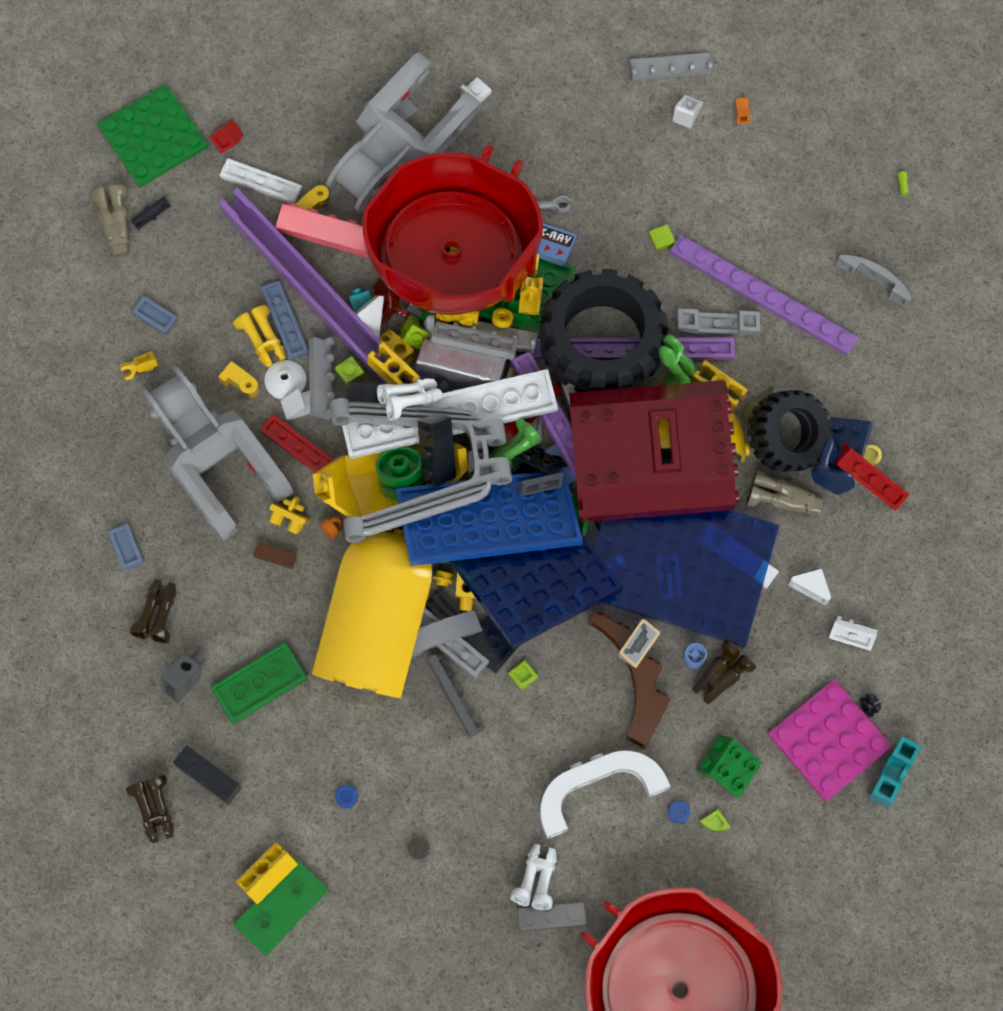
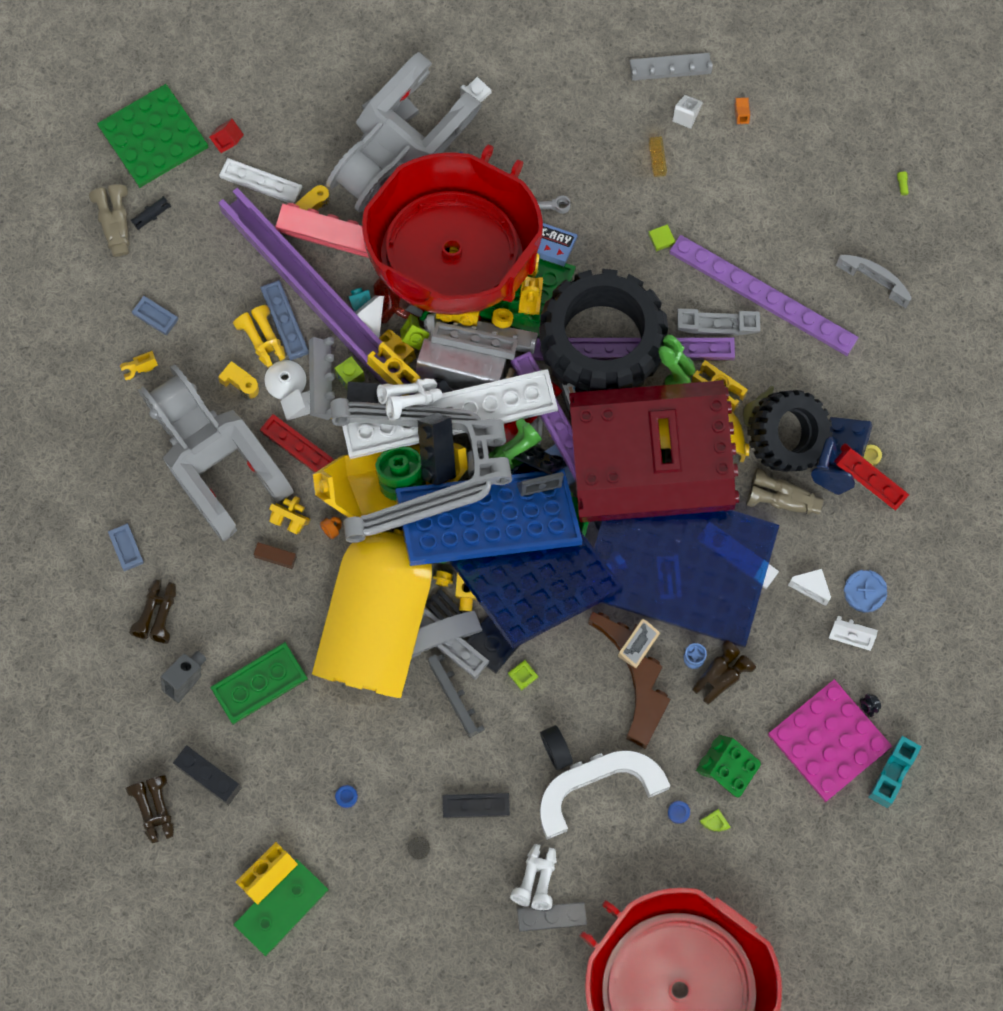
none -> black plate [443,793,510,818]
none -> black tyre [540,725,573,770]
none -> clear yellow piece [649,136,667,177]
none -> medium blue tile [844,570,887,613]

